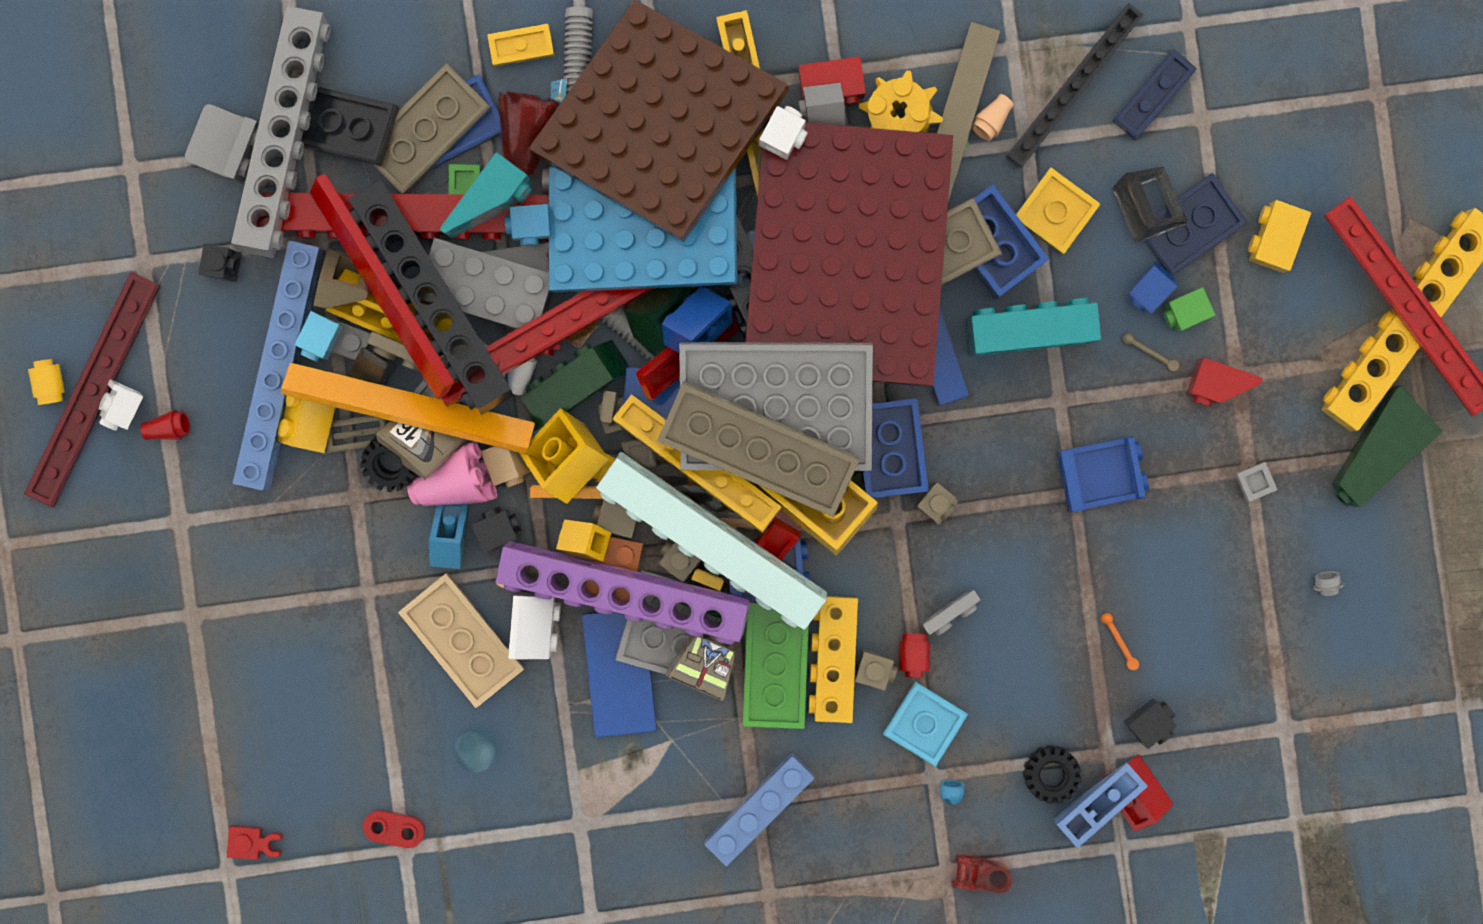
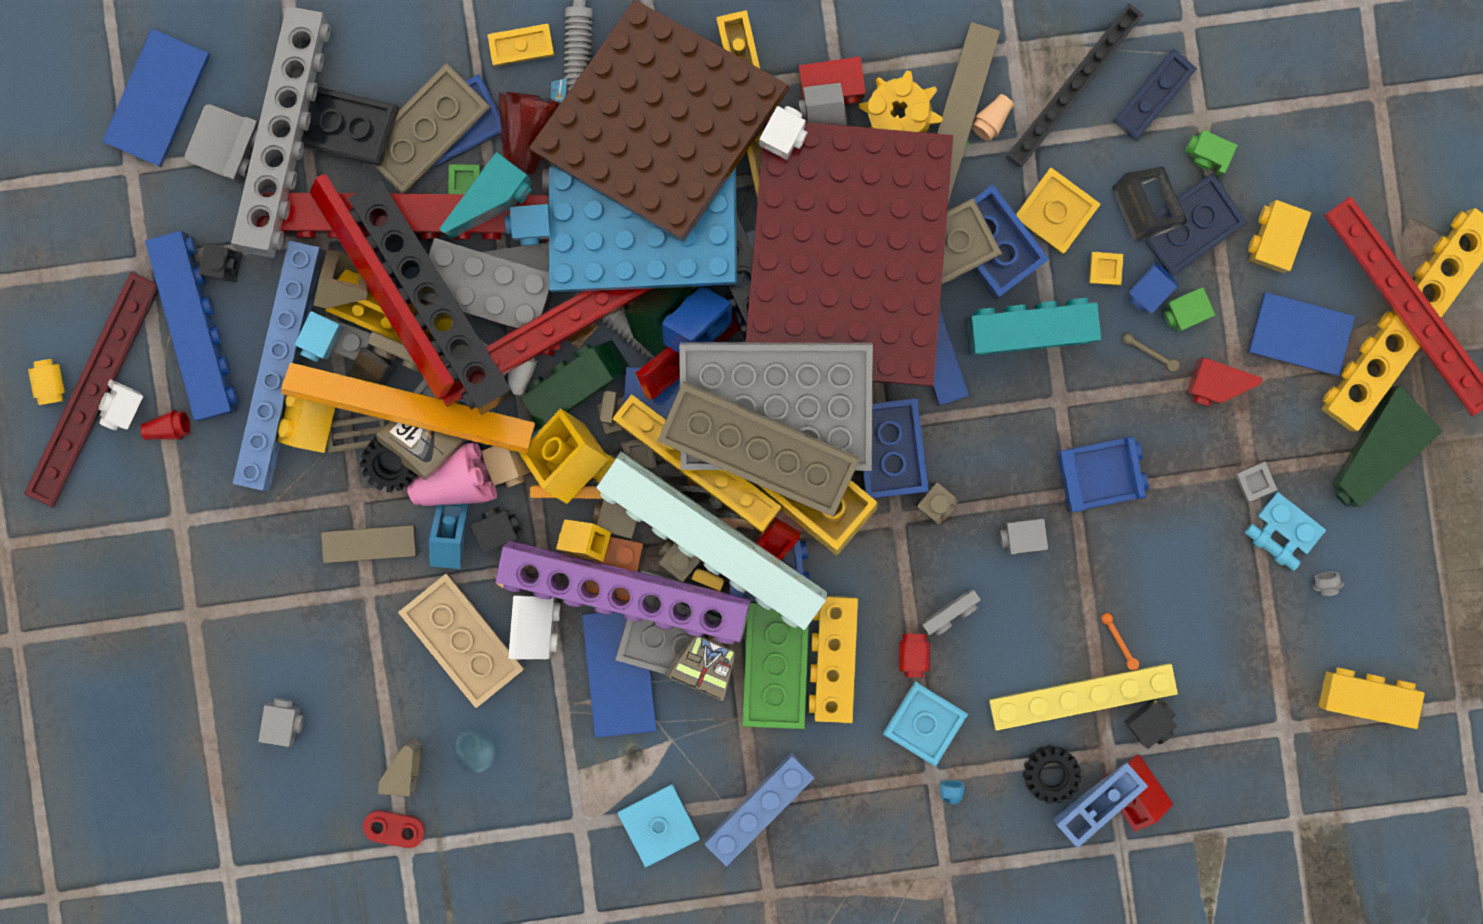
red plate [227,825,283,860] -> none
dark tan brick [854,649,897,691] -> none
clear red piece [951,854,1013,894] -> none
none -> blue tile [102,28,210,167]
none -> blue brick [145,231,239,421]
none -> light grey brick [258,698,304,747]
none -> dark tan tile [321,525,417,563]
none -> dark tan tile [378,738,421,797]
none -> medium azure plate [617,783,701,868]
none -> light yellow plate [989,663,1178,731]
none -> light grey brick [1000,518,1048,554]
none -> yellow plate [1089,252,1123,286]
none -> bright green brick [1185,130,1238,177]
none -> medium azure plate [1244,492,1326,571]
none -> blue tile [1248,292,1355,376]
none -> yellow brick [1318,667,1425,729]

